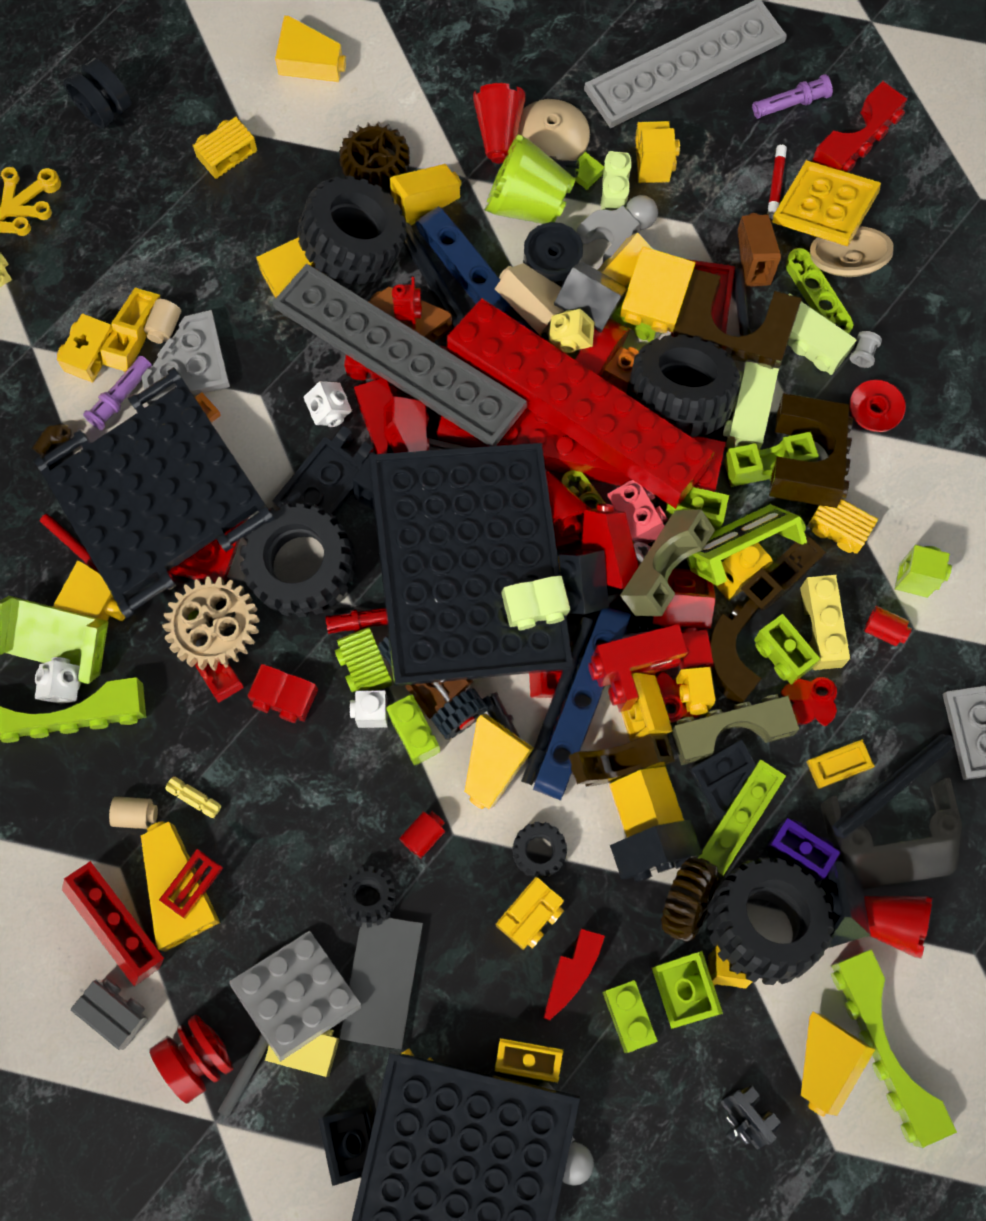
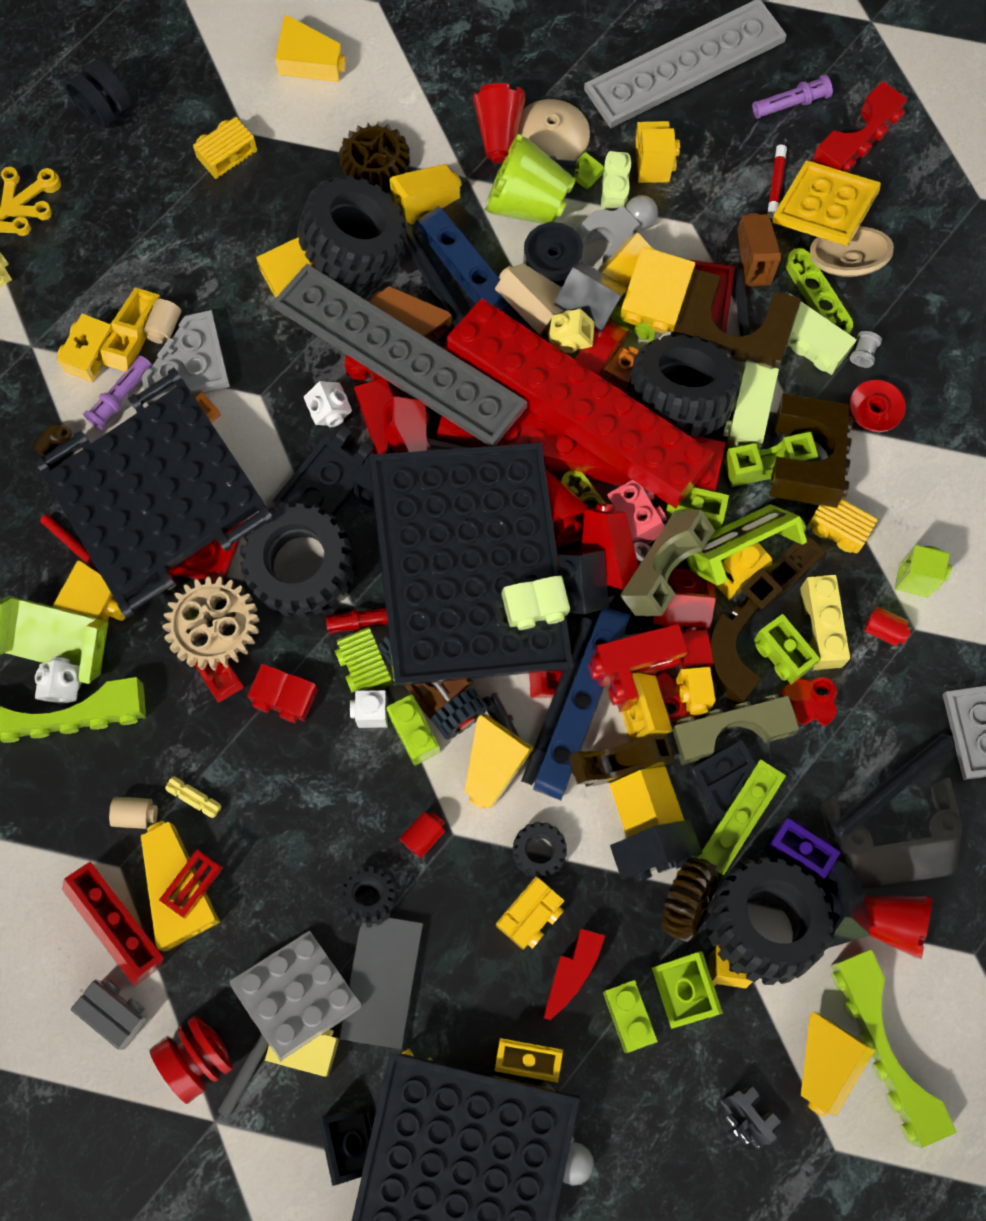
red hinge [391,277,422,329] -> none
yellow tile [807,740,875,789] -> none

